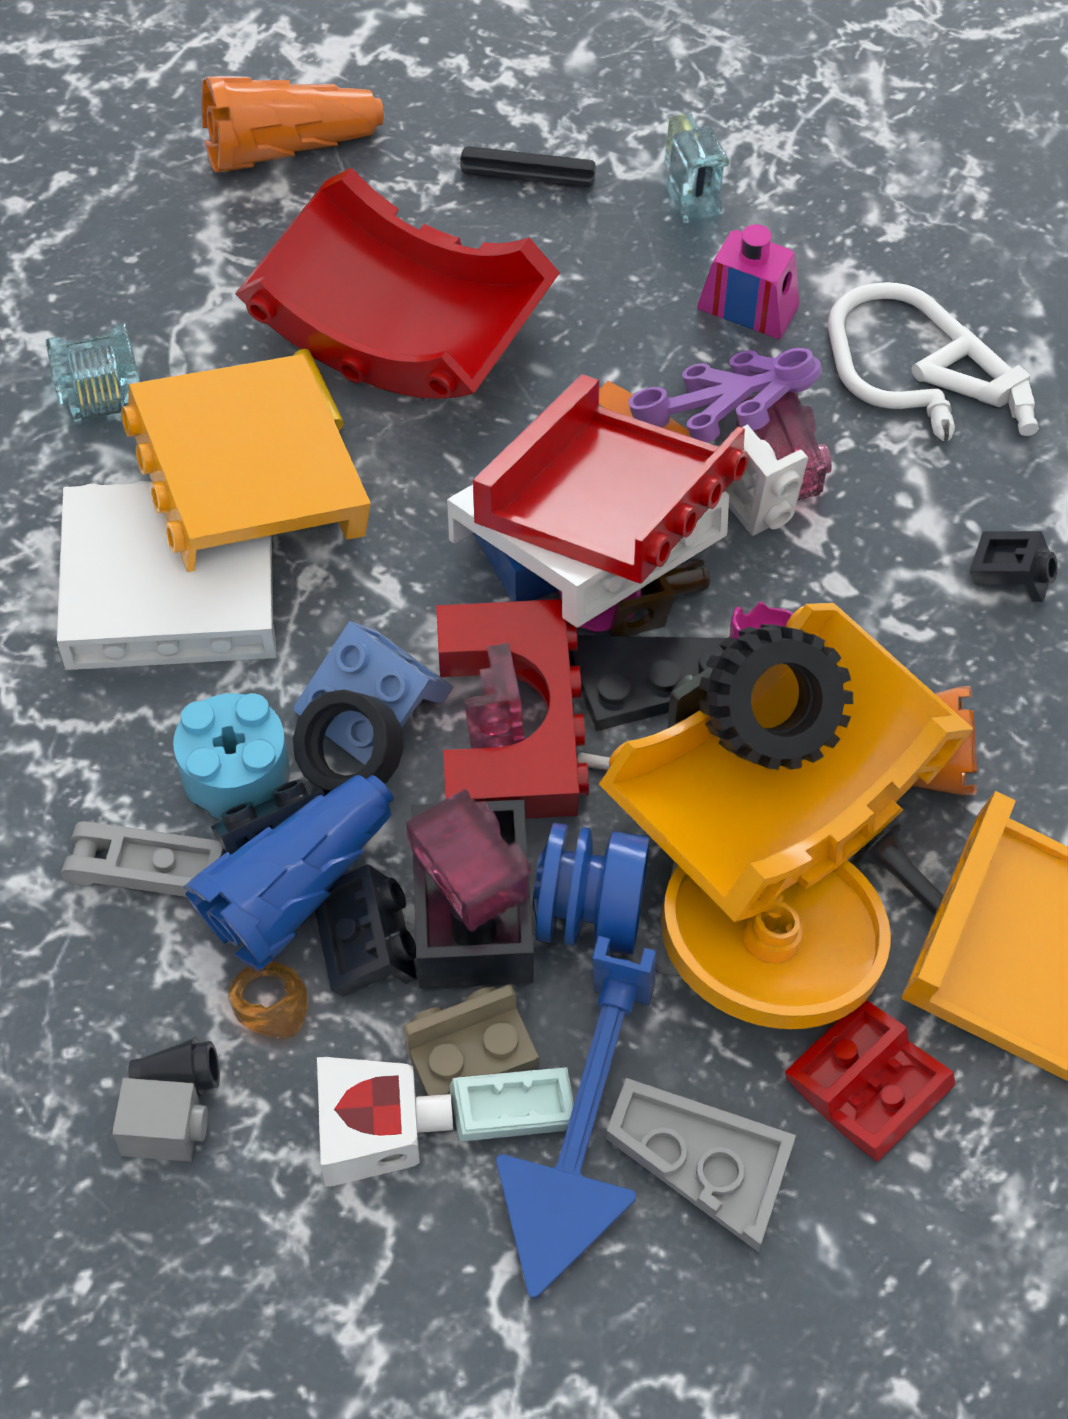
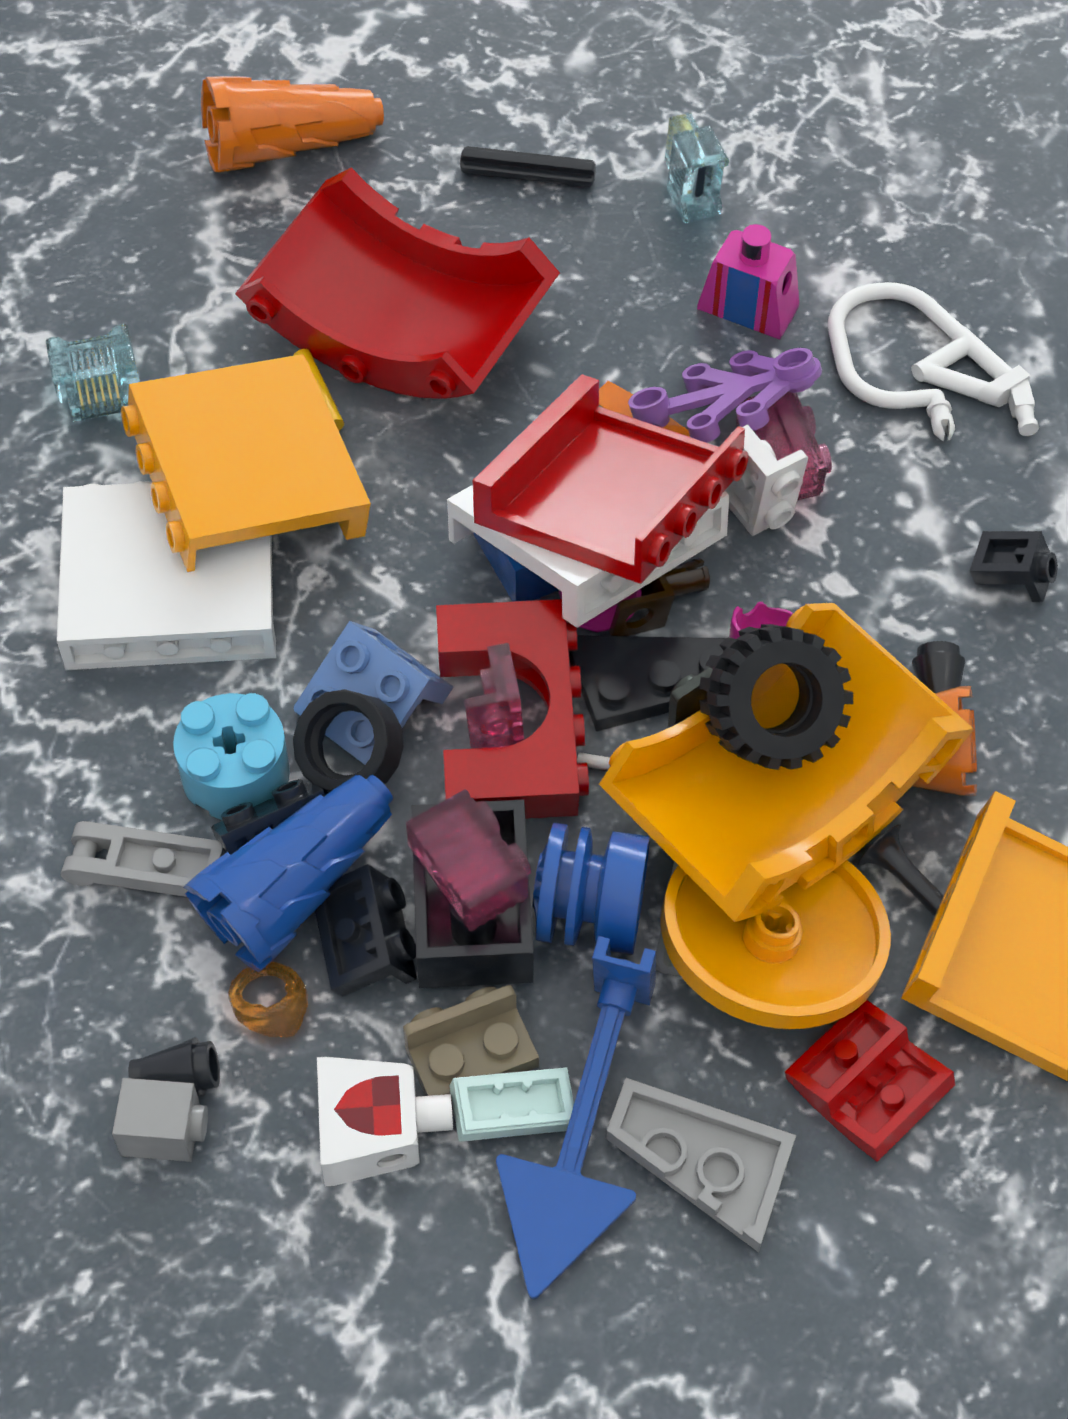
none -> black cone [912,641,965,693]

